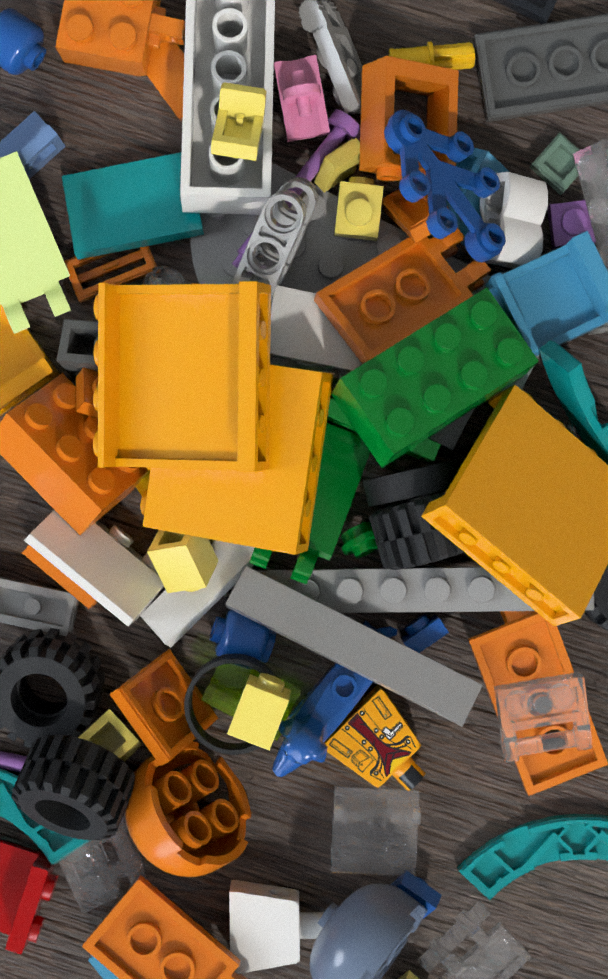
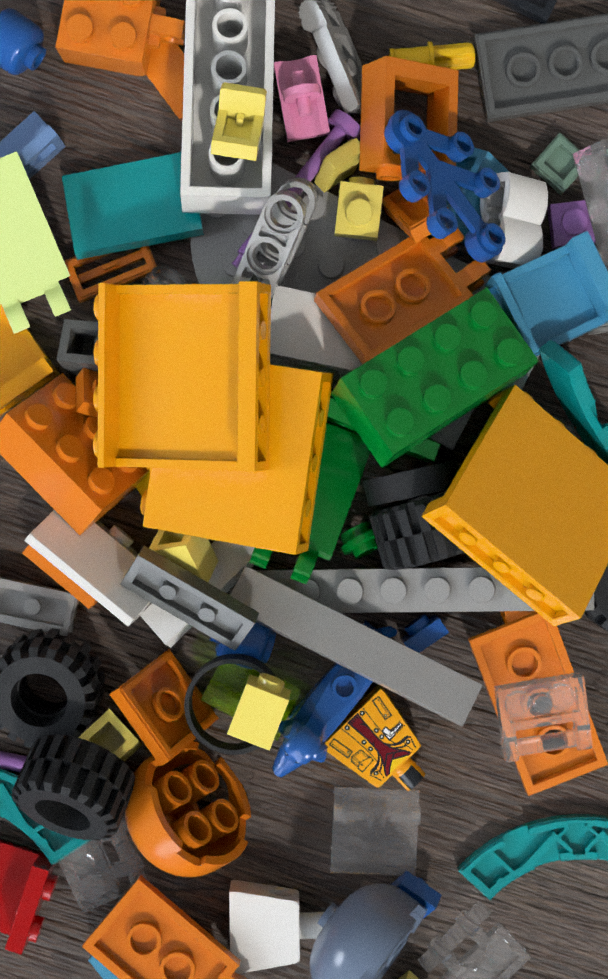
none -> dark grey plate [120,546,259,651]

